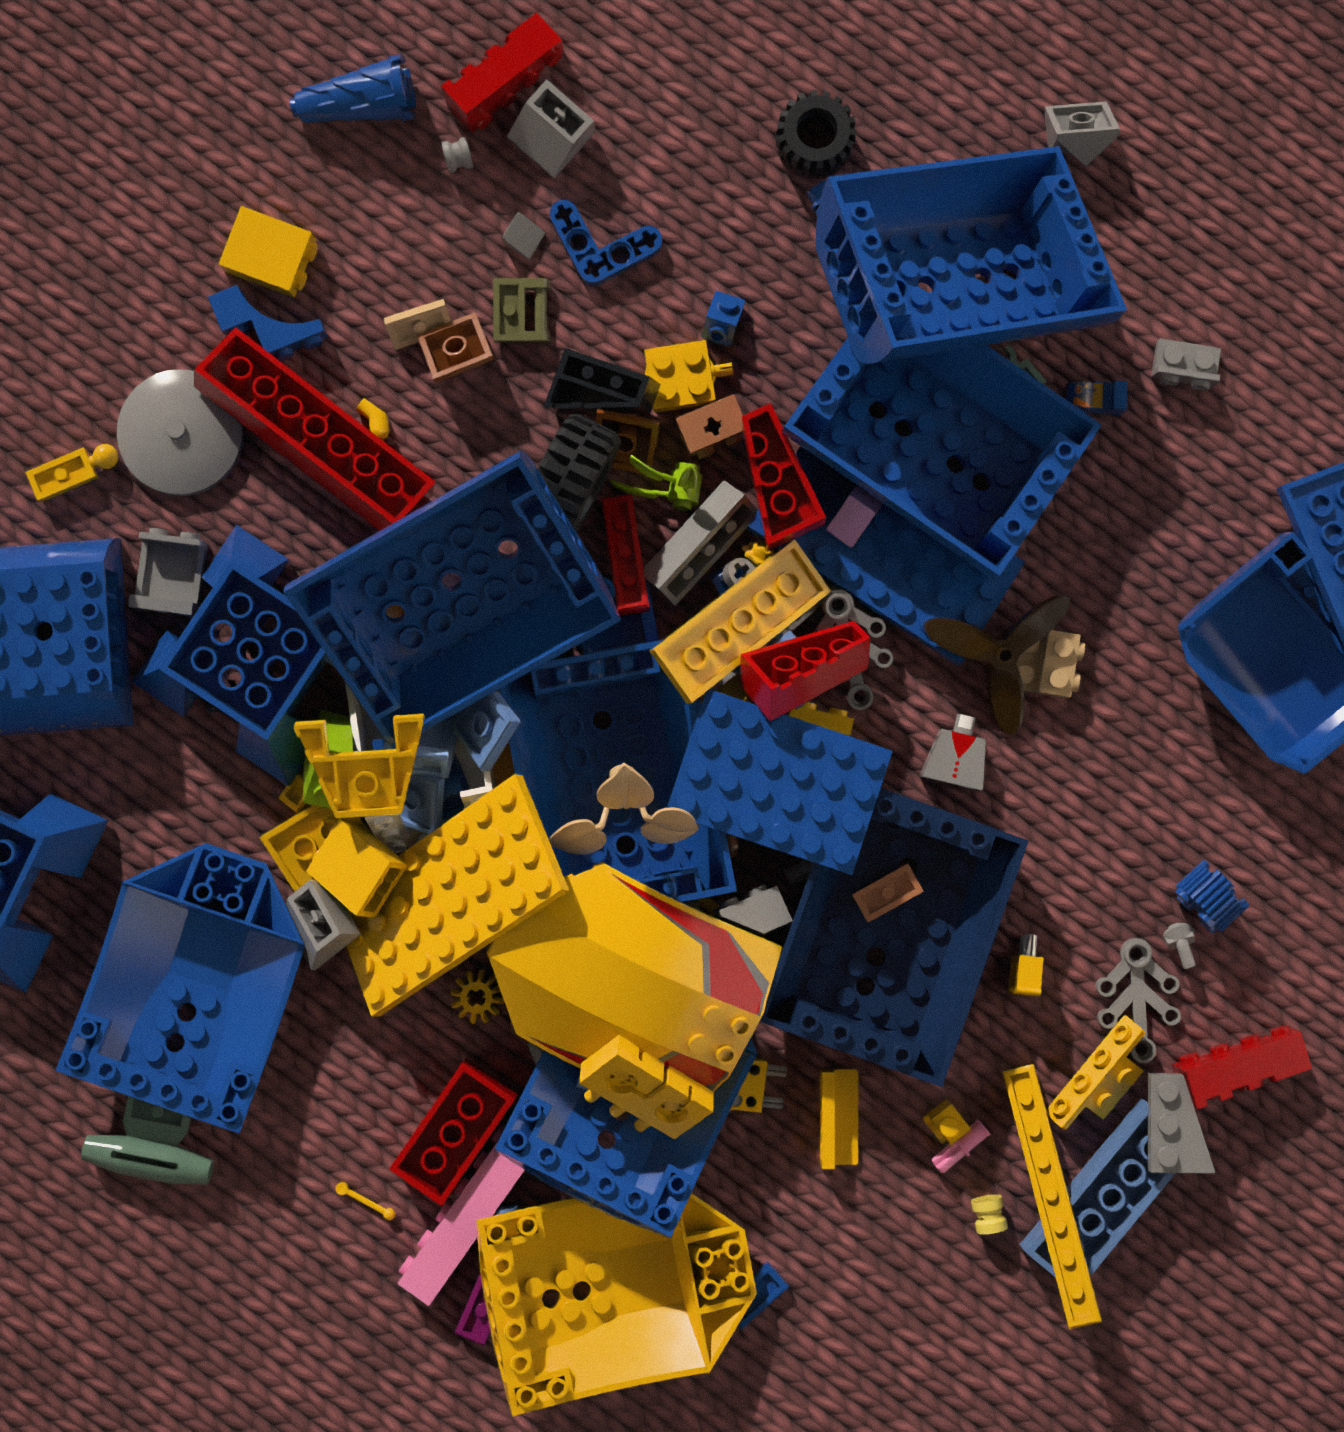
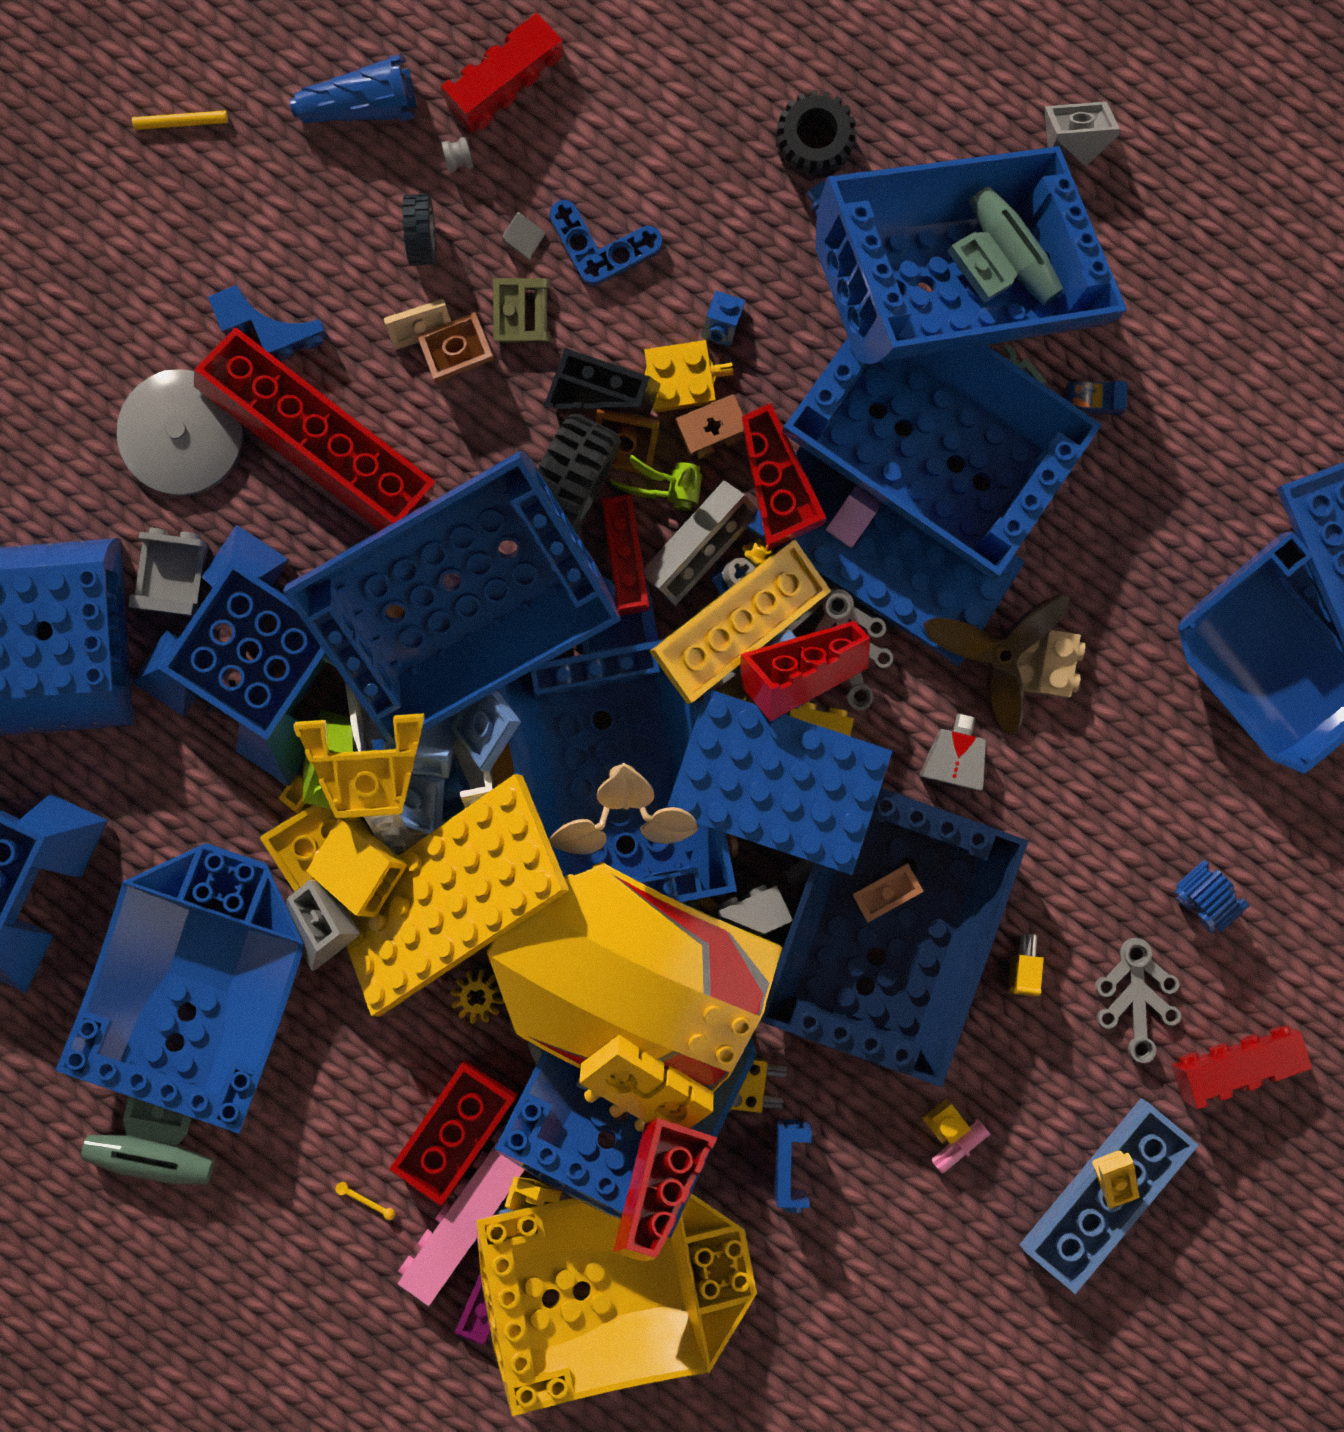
yellow plate [25,444,119,502] -> none
yellow brick [218,206,318,298] -> none
yellow arm [356,398,390,441] -> none
light grey slope [507,79,595,178] -> none
blue tile [738,1261,789,1329] -> none
yellow panel [820,1068,858,1169] -> none
light yellow wheel [971,1195,1008,1234] -> none
yellow tile [1002,1064,1102,1329] -> none
yellow bracket [1046,1015,1145,1130] -> none
light grey wing [1148,1073,1215,1173] -> none
light grey bracket [1151,338,1221,390] -> none
light grey plate [1163,923,1196,969] -> none
none -> yellow bar [132,110,228,130]
none -> black wheel [402,194,436,266]
none -> yellow bracket [505,1176,562,1210]
none -> red wedge [613,1118,717,1262]
none -> blue panel [774,1119,812,1213]
none -> sand green plate [947,186,1064,305]
none -> yellow slope [1092,1151,1140,1209]

